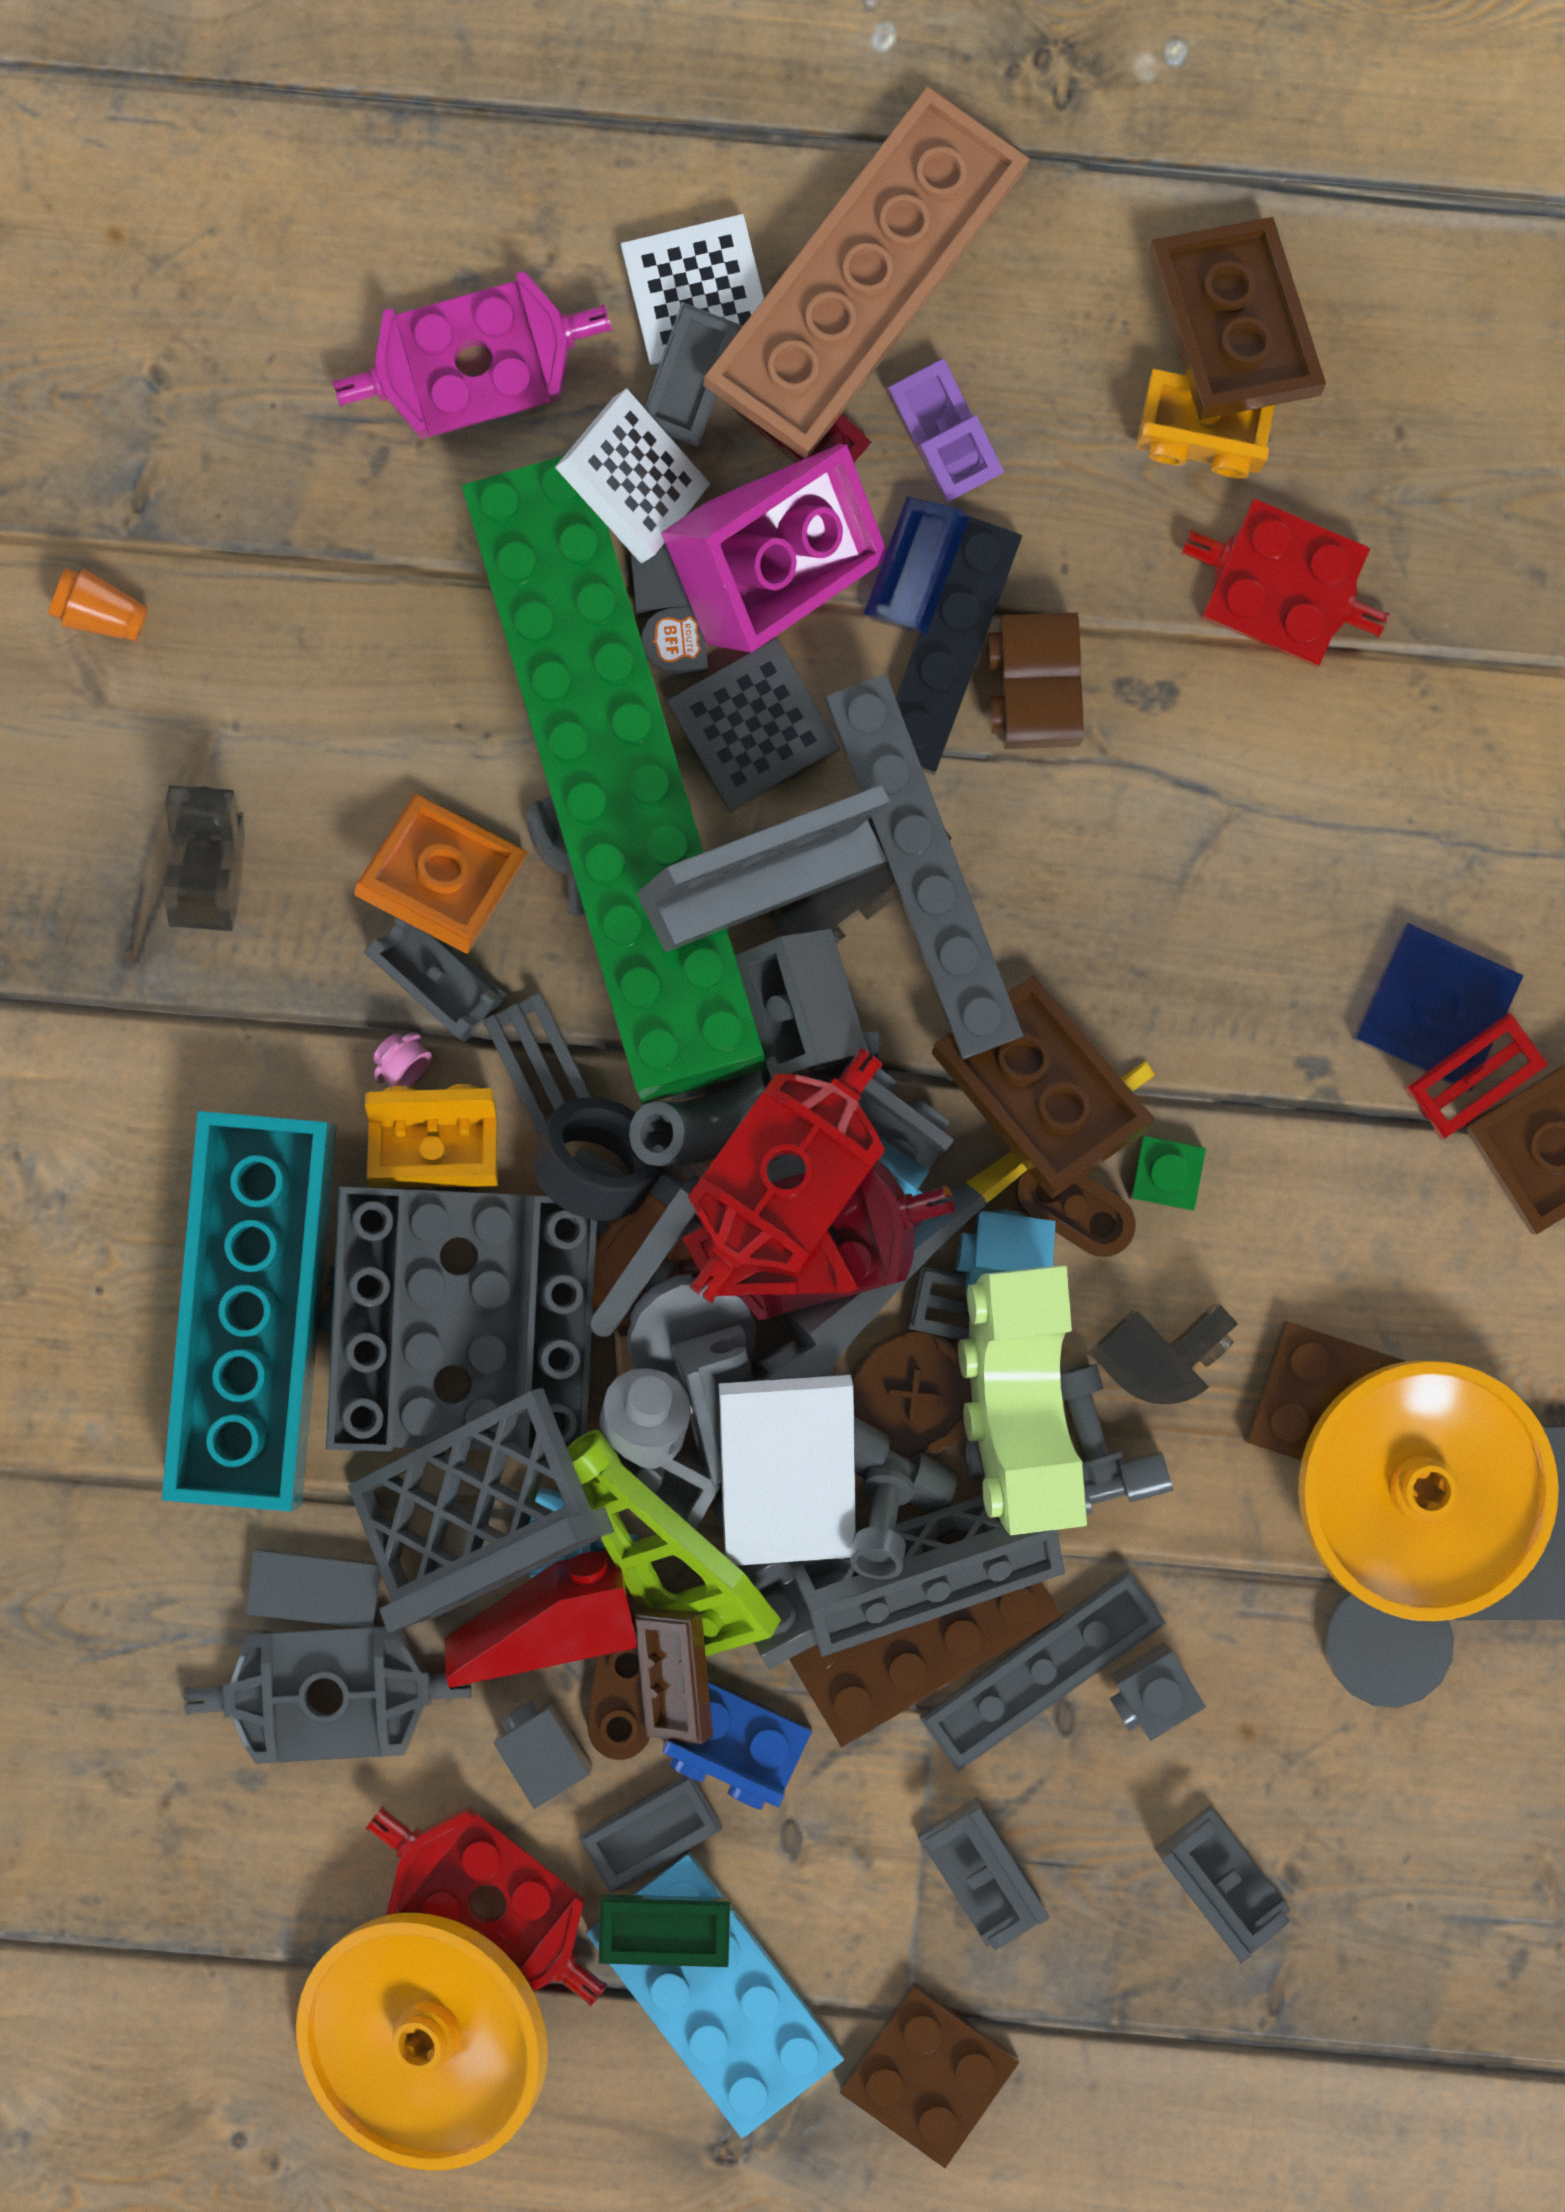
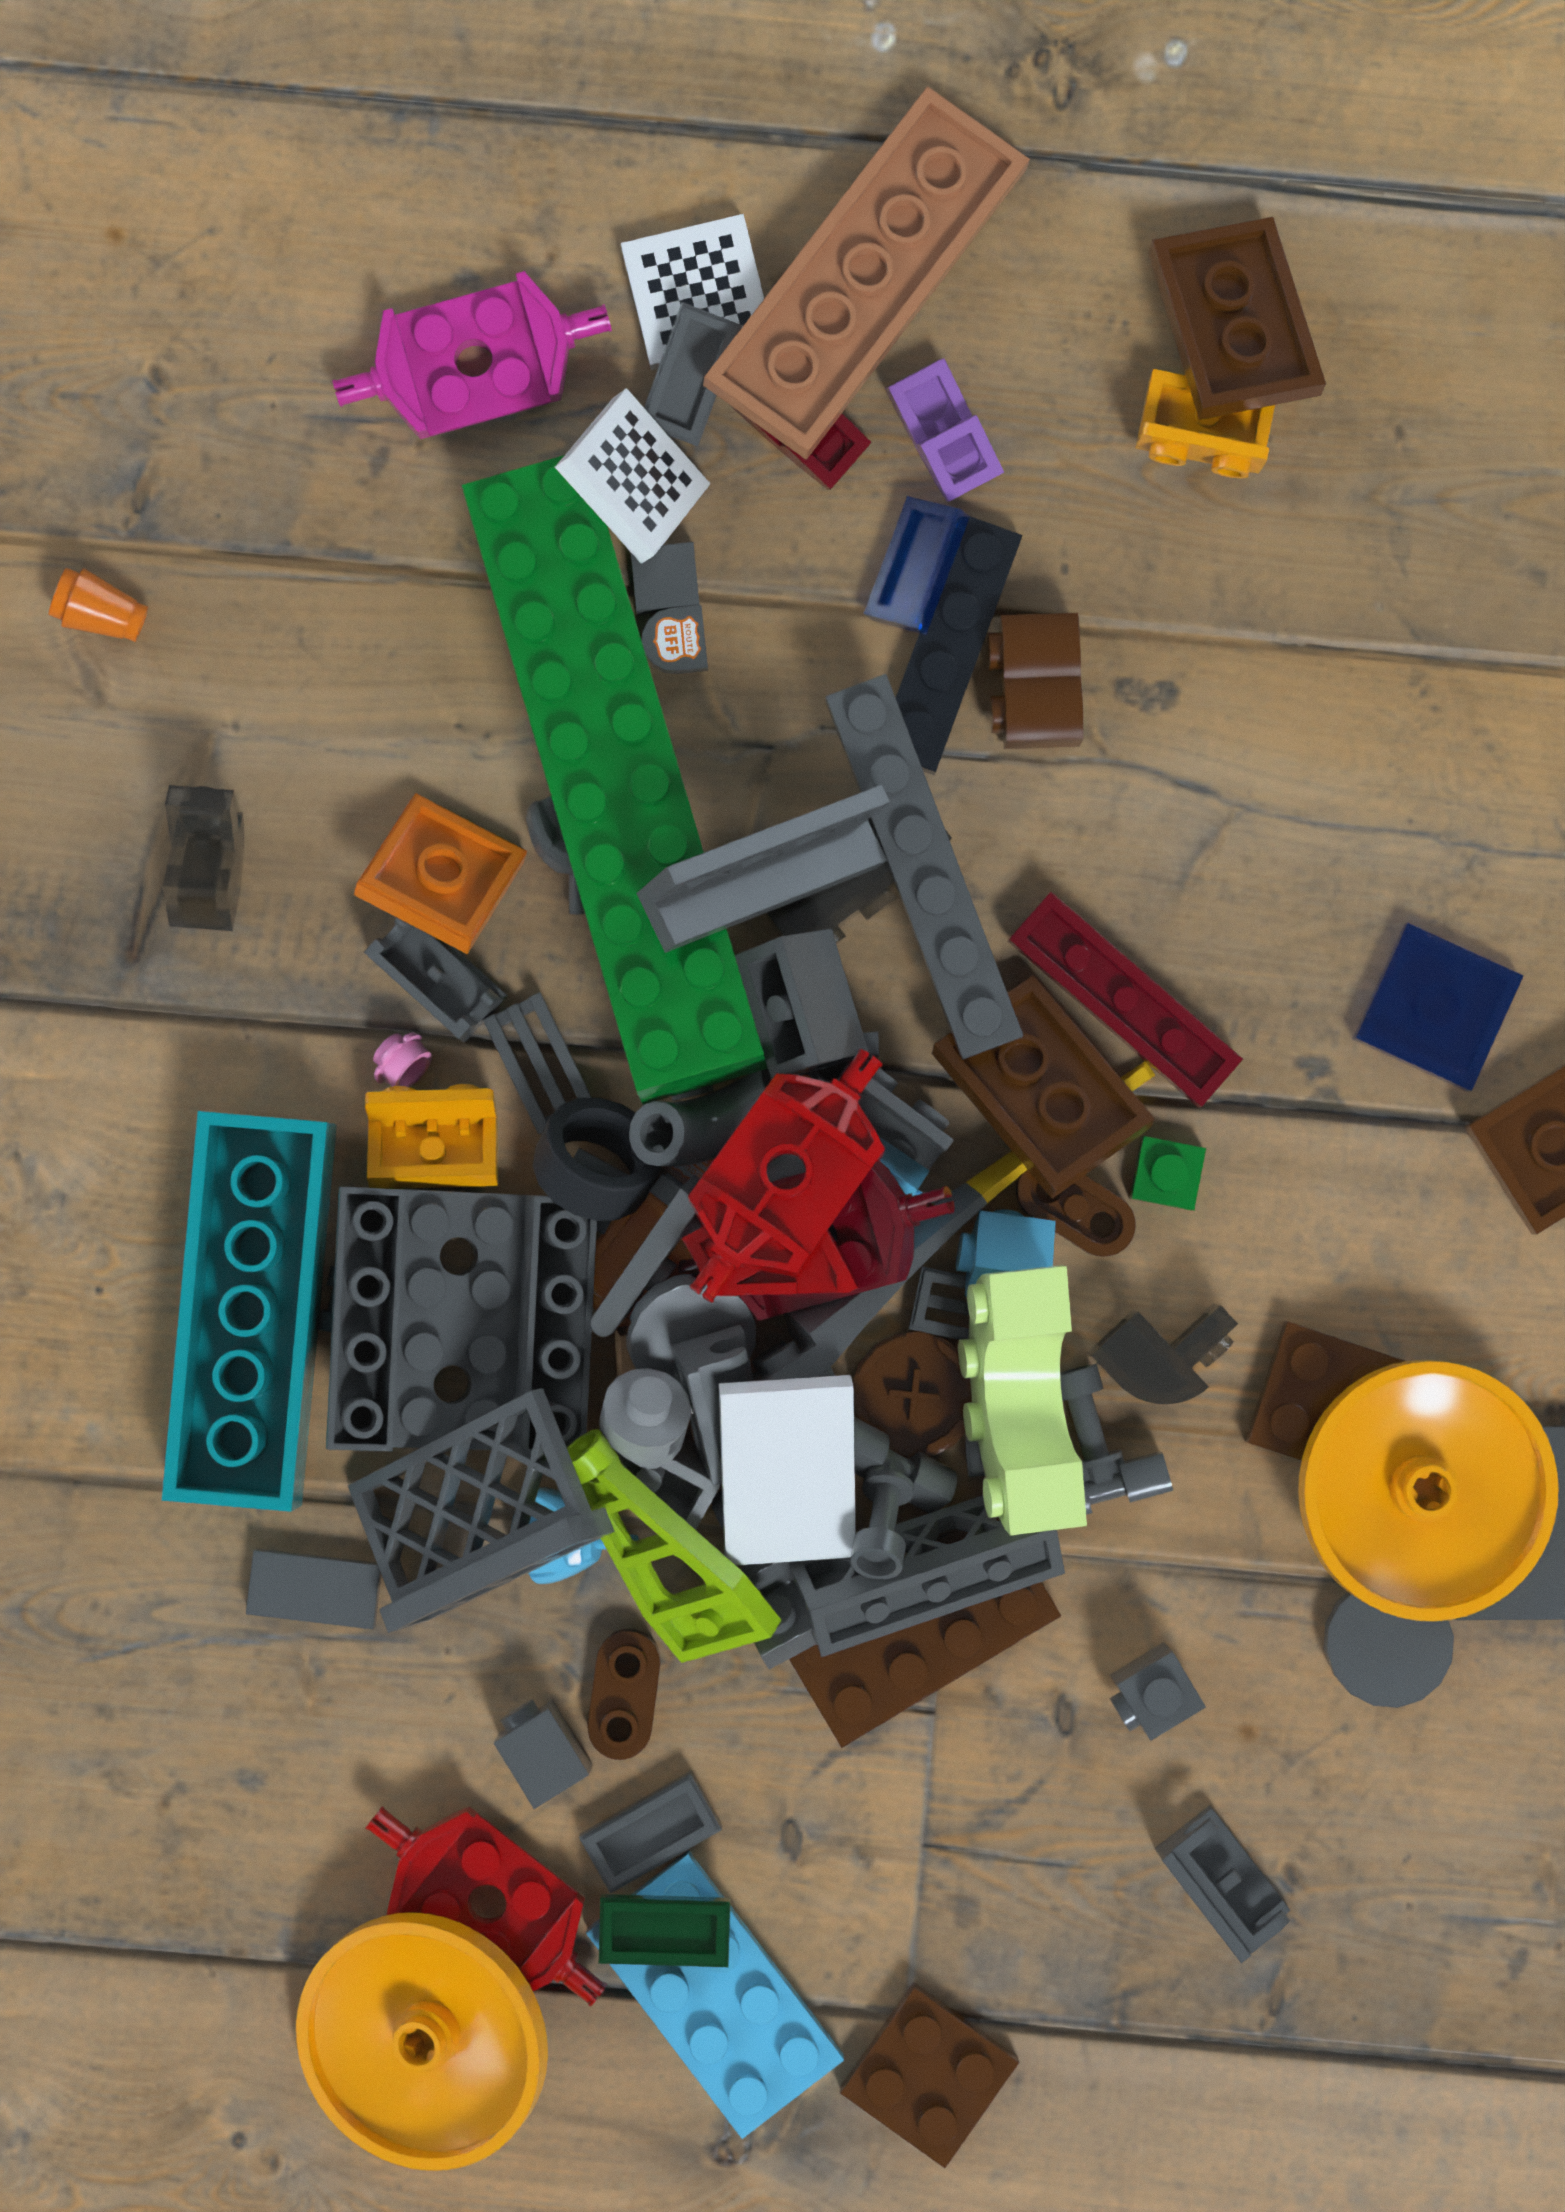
dark grey plate [184,1626,472,1764] -> none
red slope [444,1551,638,1688] -> none
reddish brown plate [634,1607,713,1744] -> none
dark pink slope [661,444,889,653] -> none
blue bracket [662,1679,812,1810] -> none
dark grey tile [667,638,840,813] -> none
dark grey hinge [917,1797,1050,1950] -> none
dark grey tile [920,1569,1166,1772] -> none
red plate [1181,498,1390,667] -> none
red tile [1404,1013,1549,1140] -> none
none -> dark red plate [1008,892,1243,1108]

